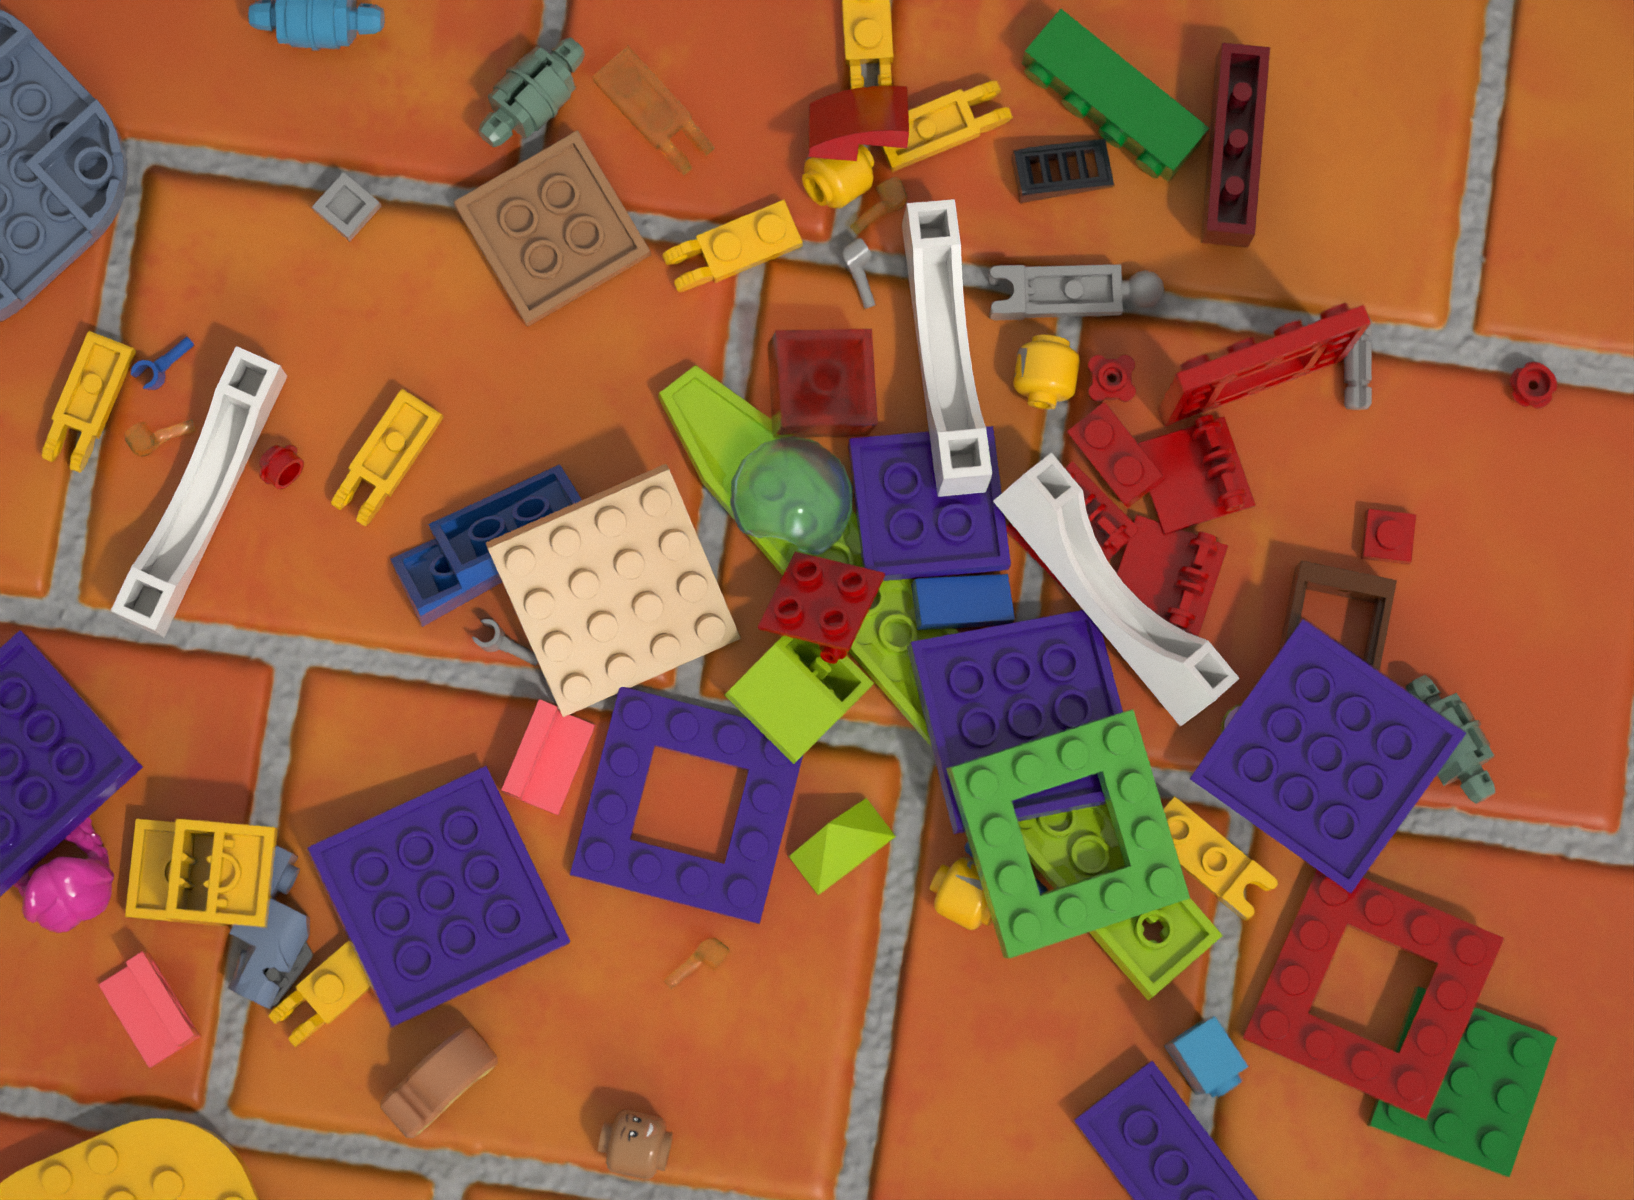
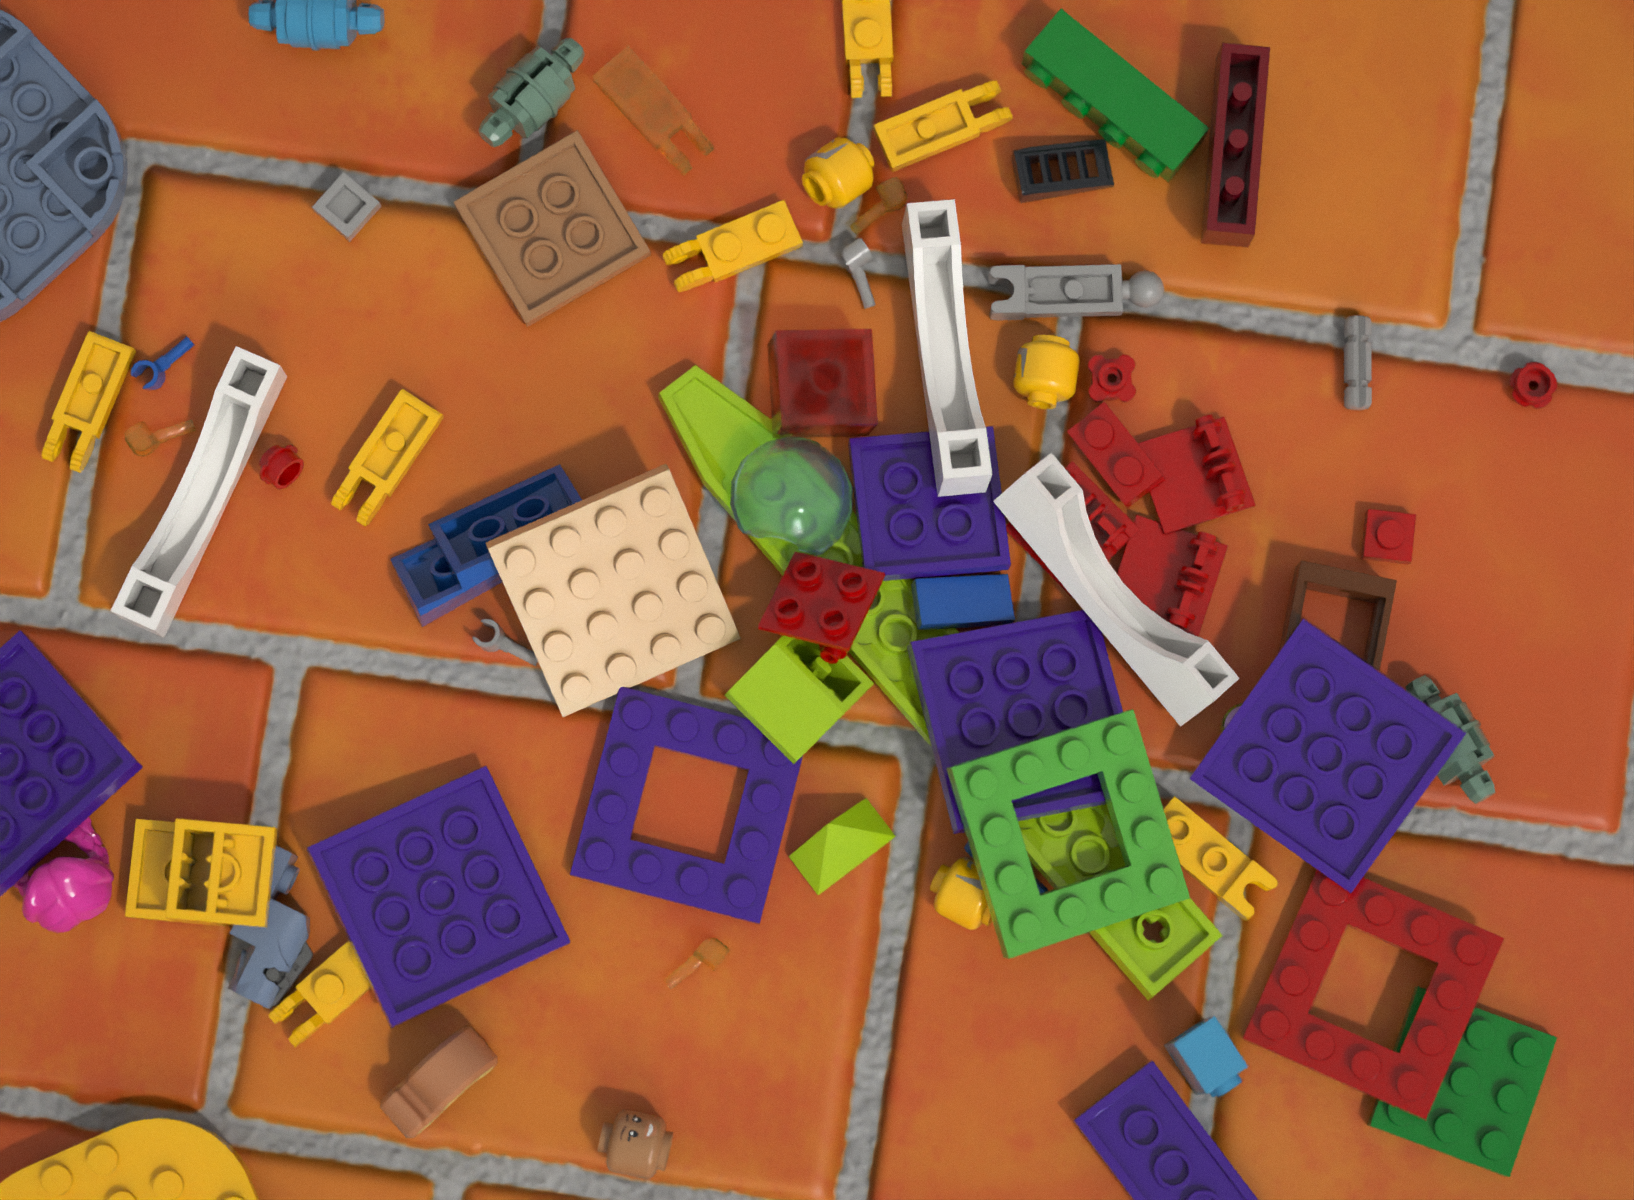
coral panel [98,951,201,1068] -> none
coral panel [501,699,596,816] -> none
red slope [808,85,909,161] -> none
red plate [1157,303,1371,427] -> none

